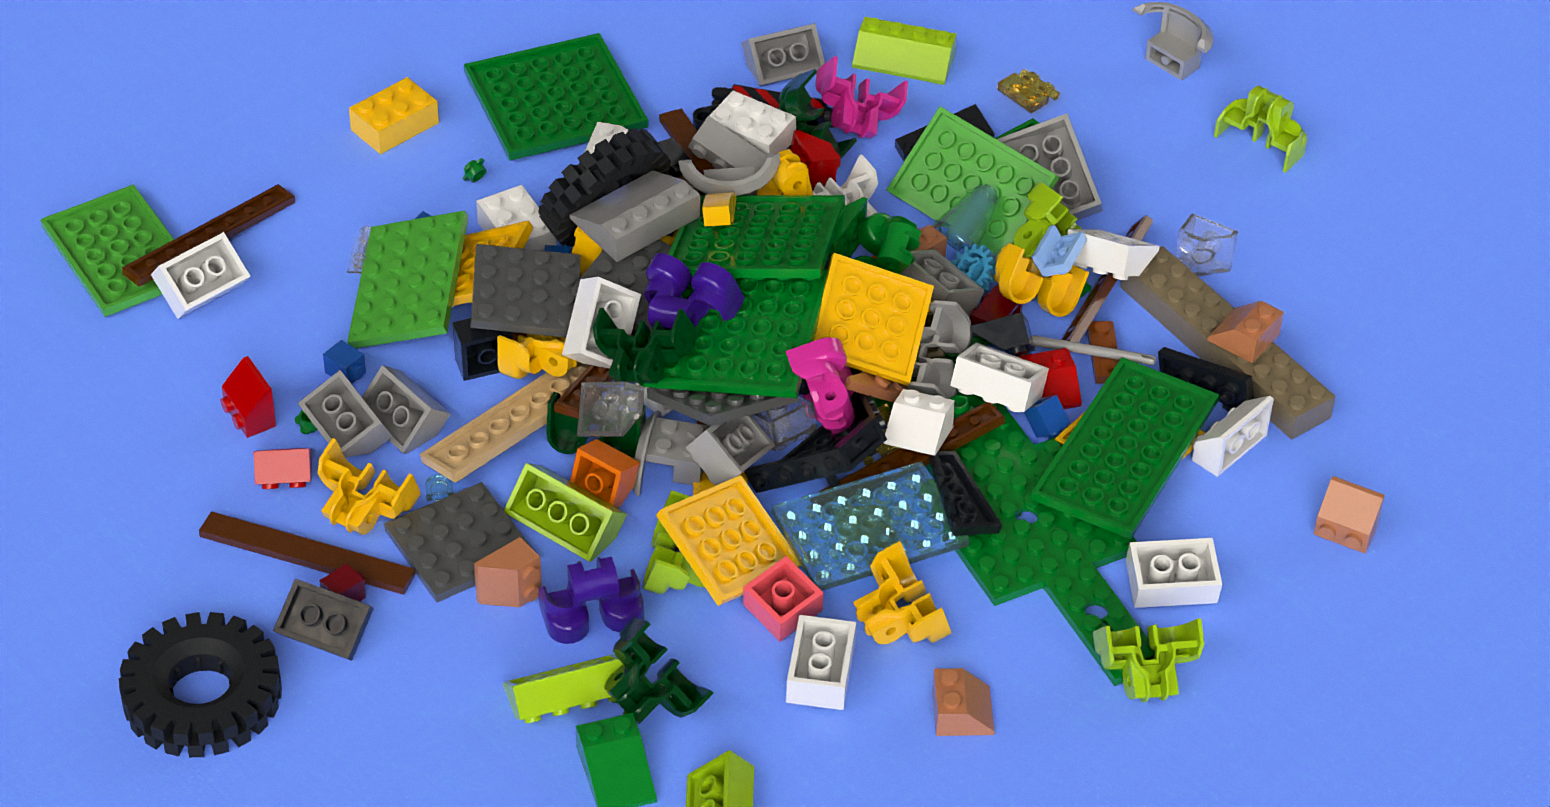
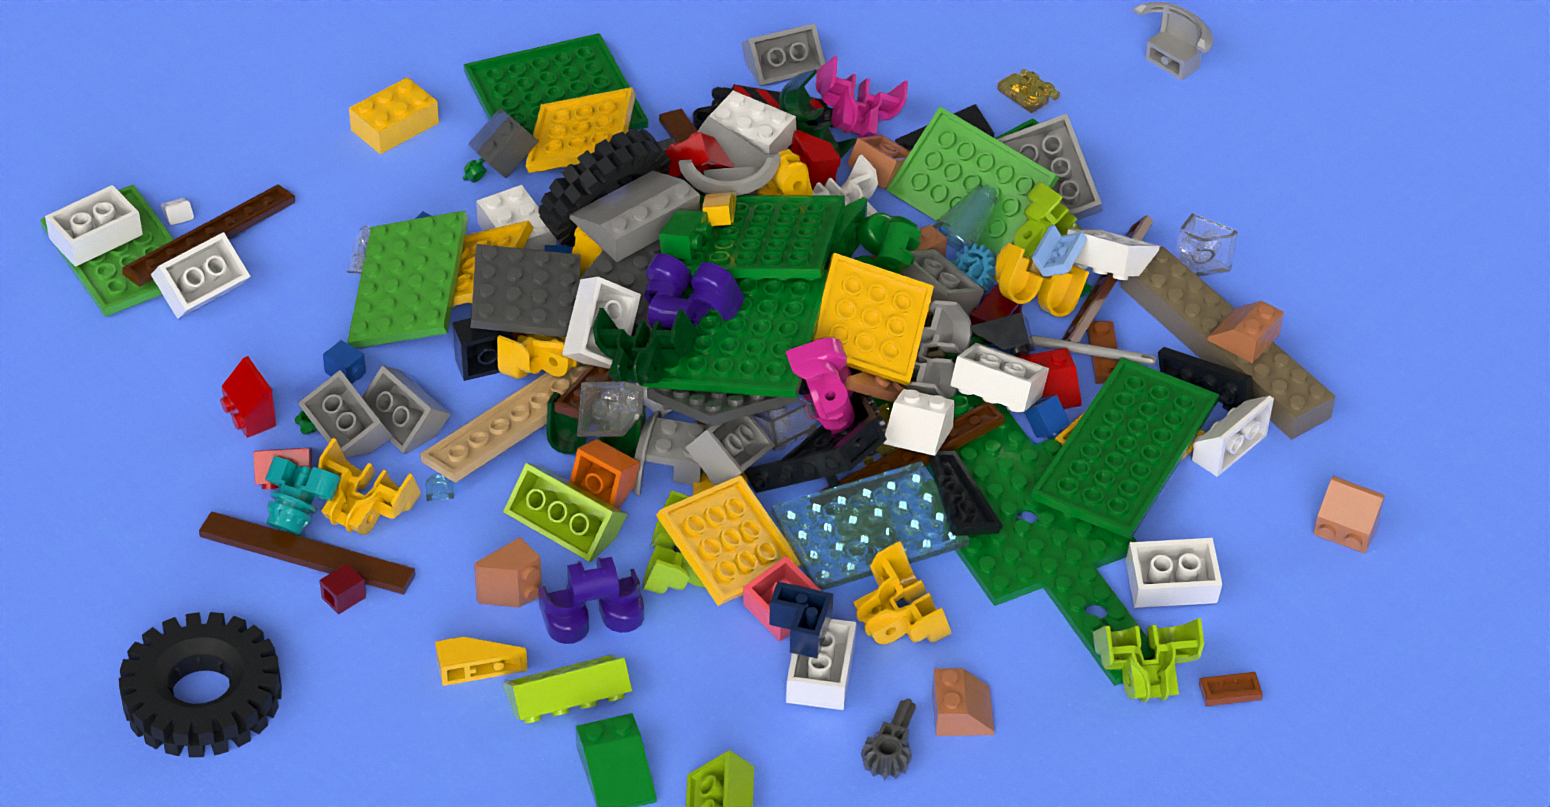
black plate [273,578,374,661] -> none
dark grey plate [384,482,532,603] -> none
dark green piece [604,618,714,724] -> none
lime slope [852,16,957,85] -> none
lime piece [1214,85,1307,173] -> none
none -> white brick [45,185,143,267]
none -> white slope [160,197,194,225]
none -> teal beam [265,456,341,536]
none -> yellow slope [435,637,528,686]
none -> dark grey slope [469,107,539,178]
none -> yellow plate [525,87,636,173]
none -> green brick [659,210,712,260]
none -> red slope [665,132,735,189]
none -> dark blue brick [769,581,834,659]
none -> nougat slope [847,135,910,189]
none -> dark grey gear [861,698,916,781]
none -> dark orange plate [1198,672,1263,706]

